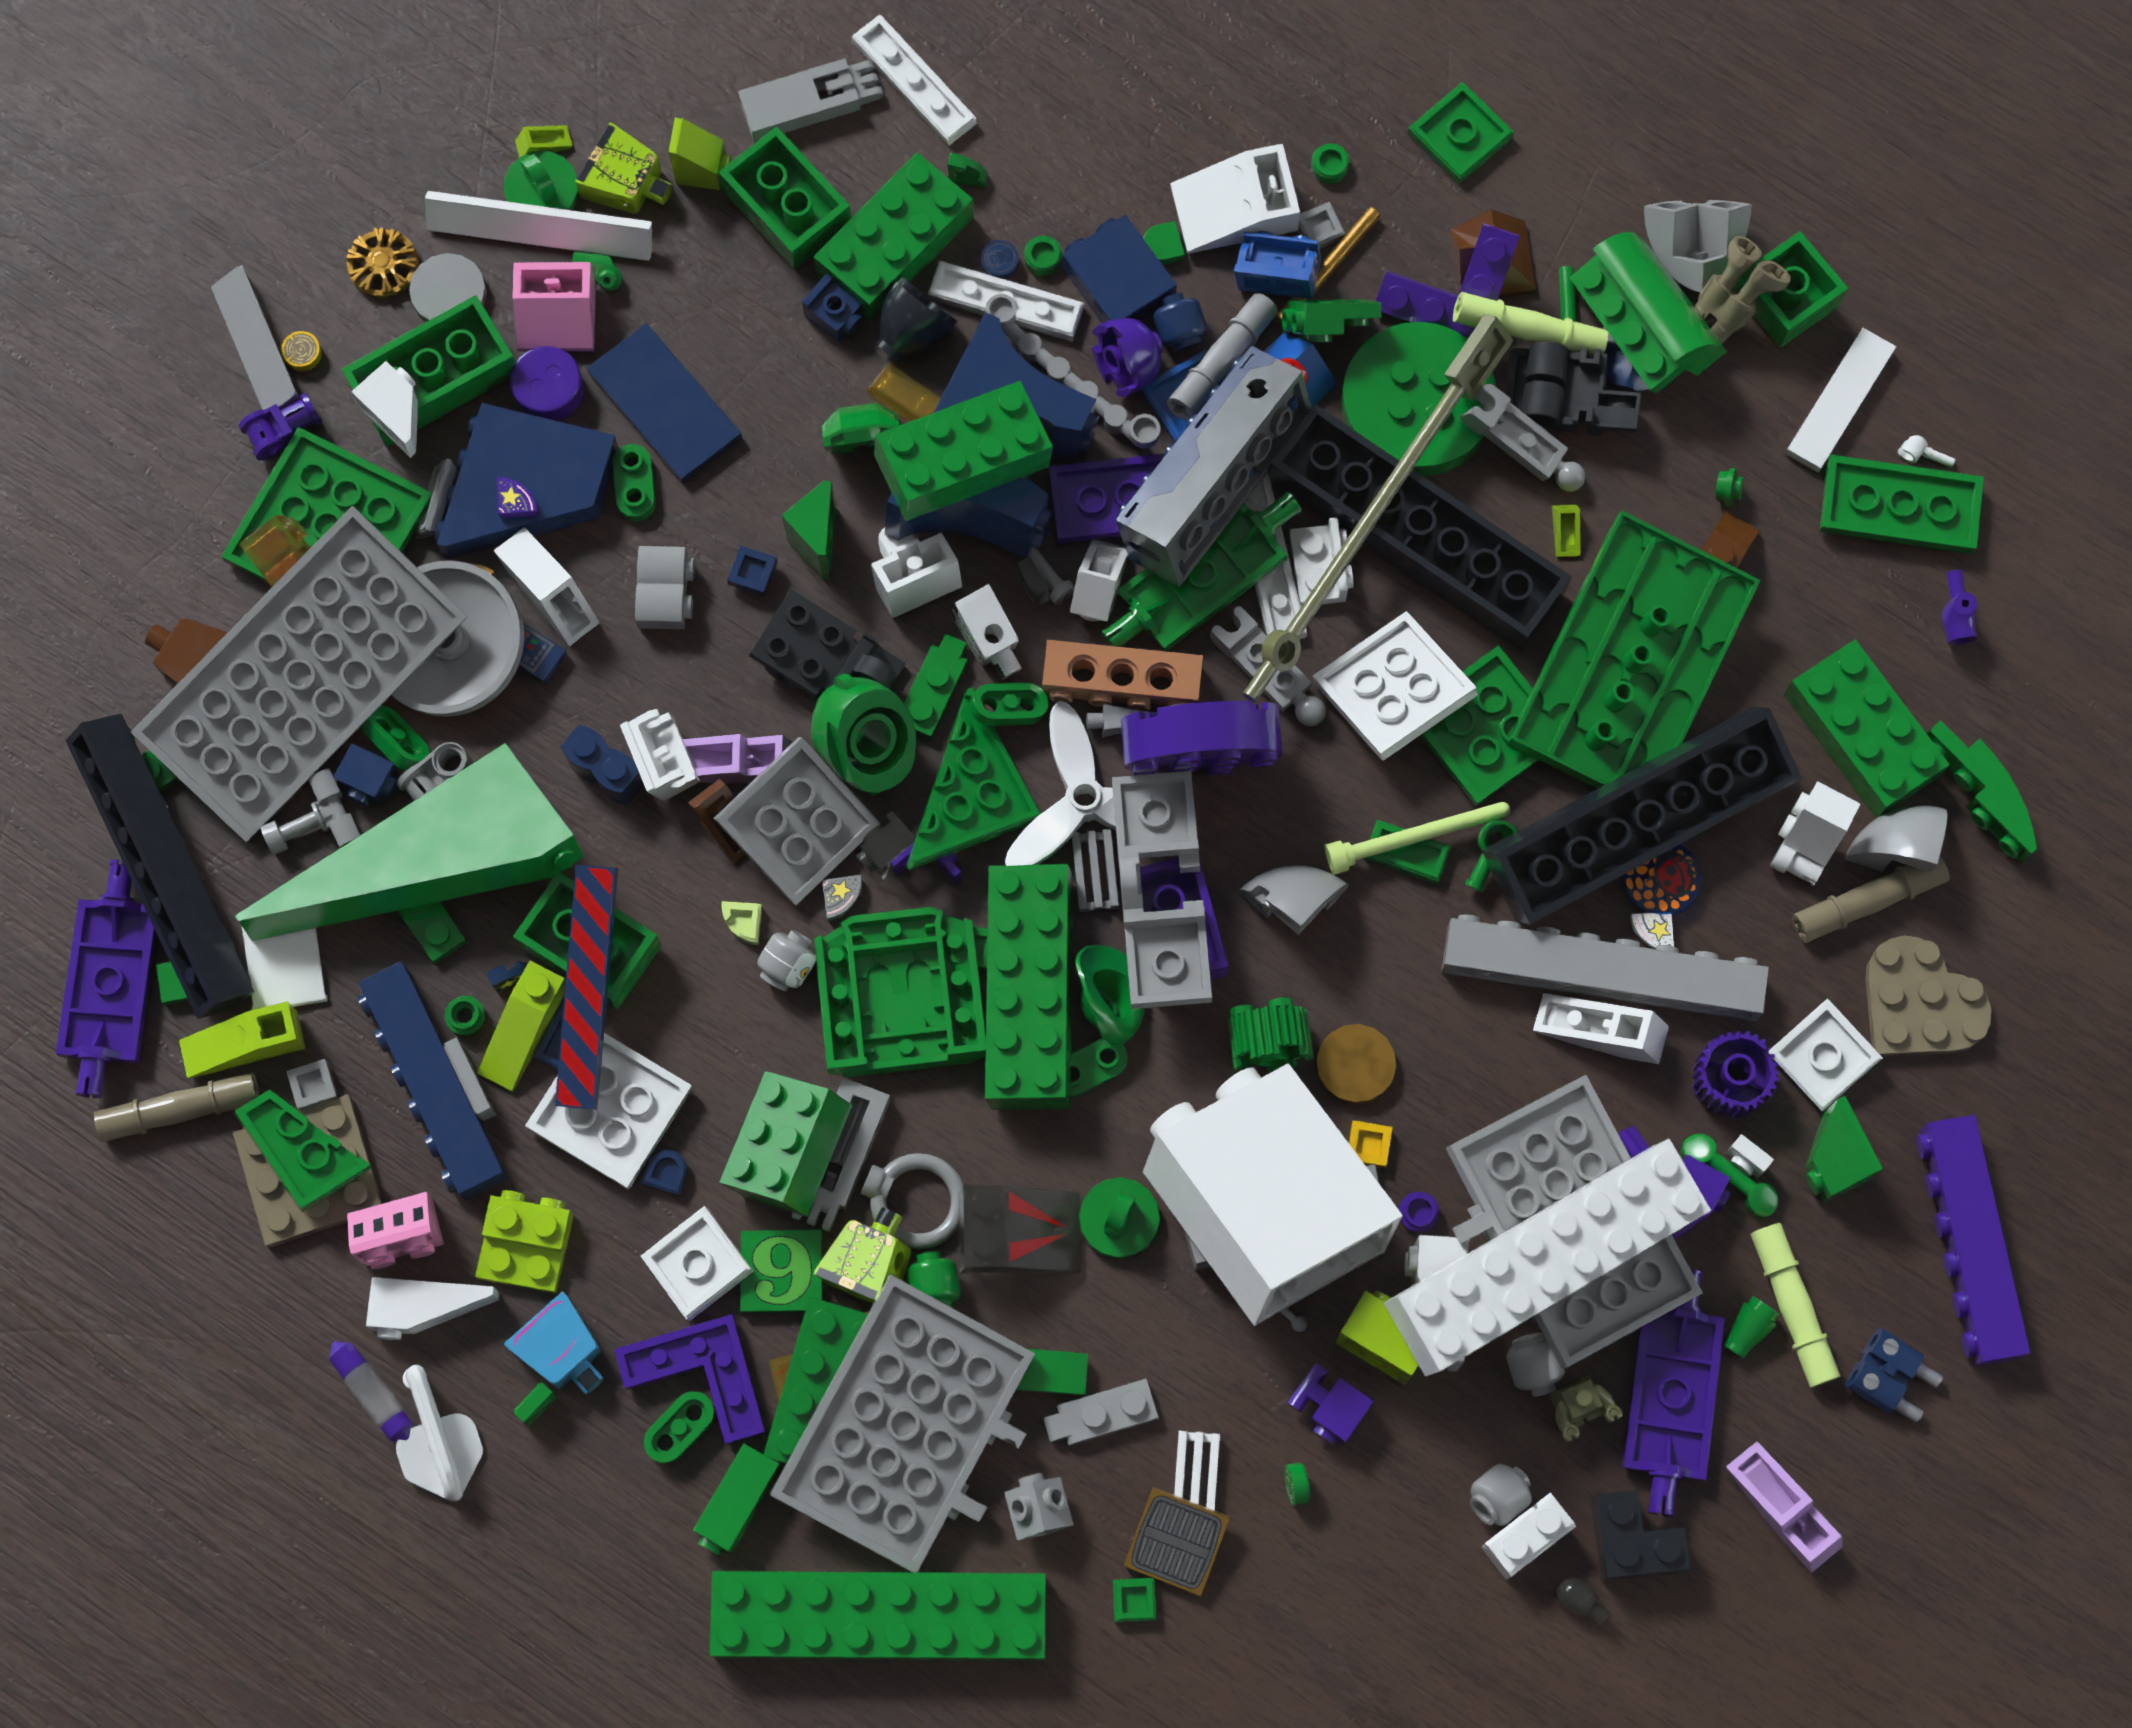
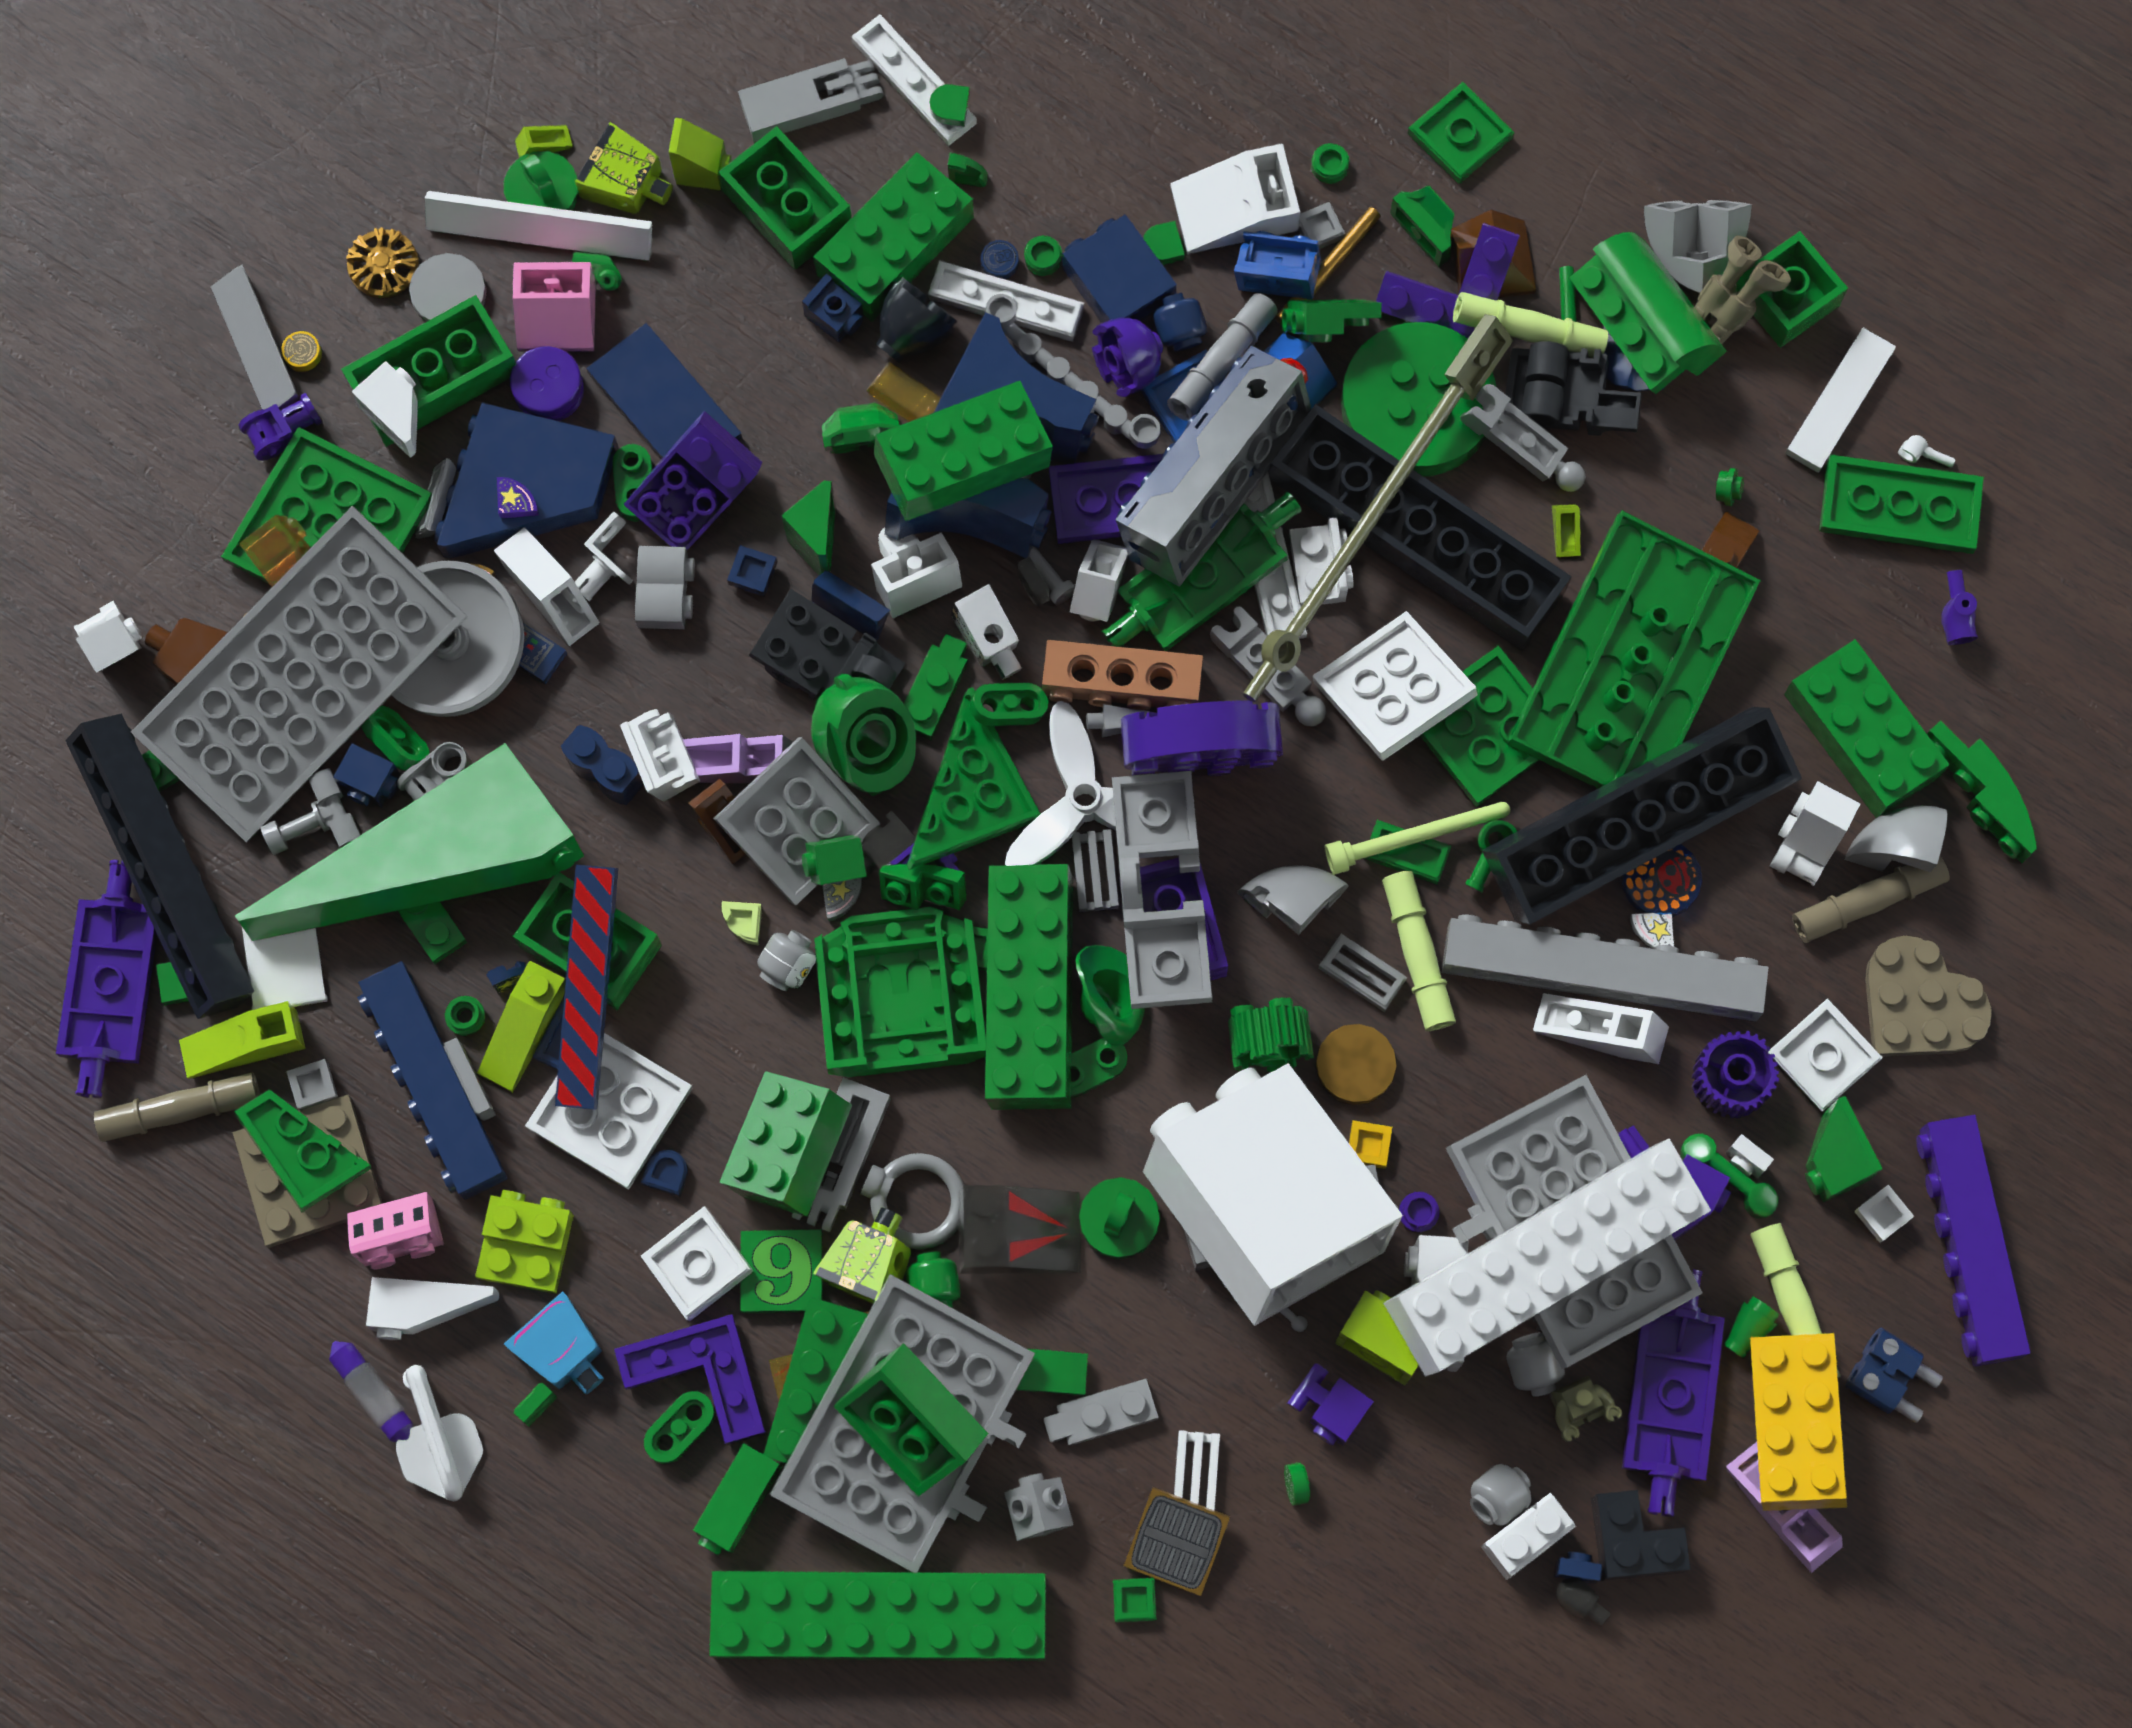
none -> white hinge [74,601,144,673]
none -> white bracket [575,512,633,601]
none -> dark purple slope [624,411,763,550]
none -> green brick [802,835,867,885]
none -> dark blue slope [811,570,890,640]
none -> green slope [833,1343,989,1497]
none -> green slope [879,864,967,910]
none -> green tile [929,84,970,127]
none -> light grey tile [1319,934,1407,1012]
none -> yellowish green piece [1382,871,1456,1031]
none -> green slope [1390,186,1455,267]
none -> dark blue plate [1554,1552,1602,1584]
none -> yellow piece [1750,1333,1847,1511]
none -> white plate [1854,1185,1914,1243]

